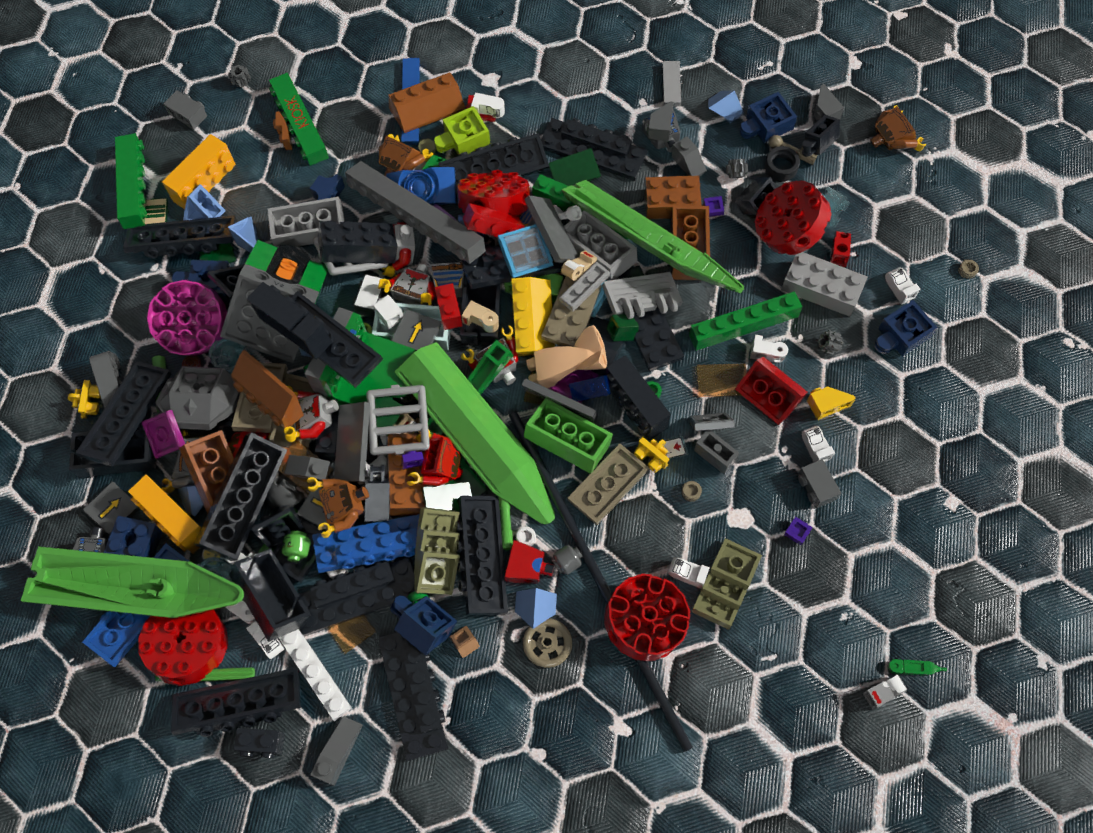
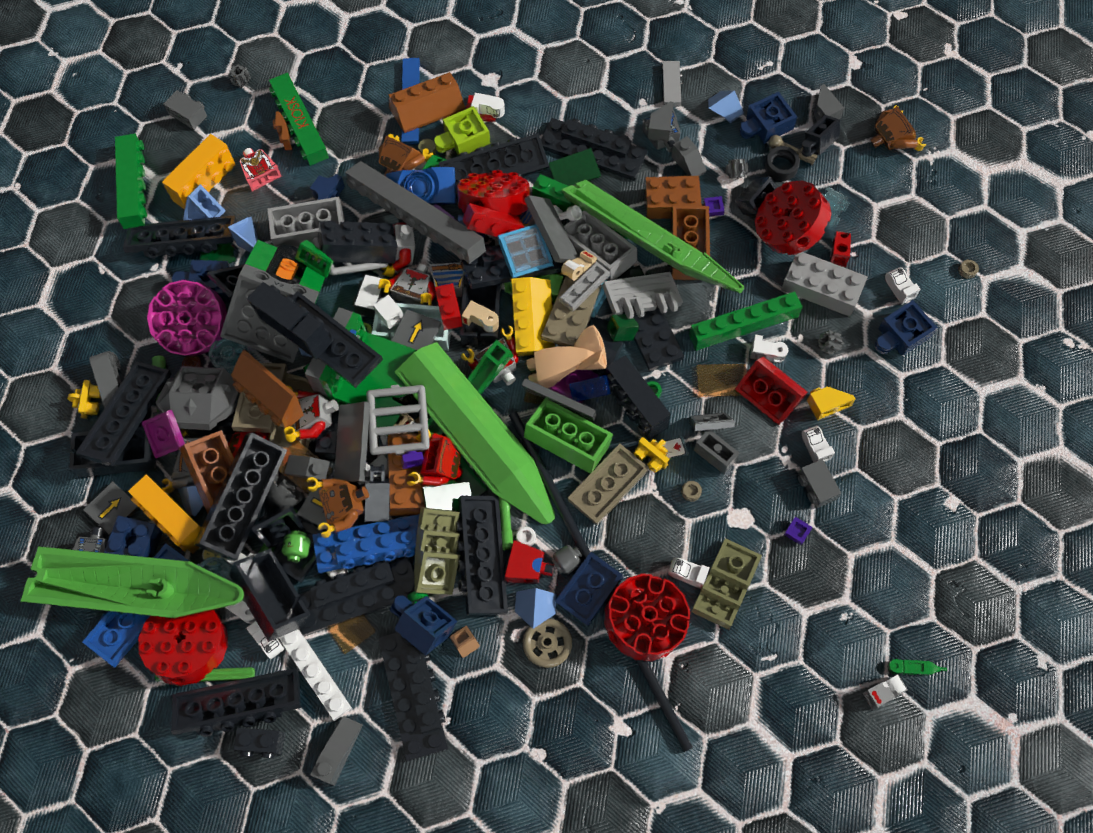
piece [144,198,169,224] -> none
none -> torso [240,148,281,191]
none -> green slope [295,240,333,277]
none -> dark blue plate [555,552,624,626]

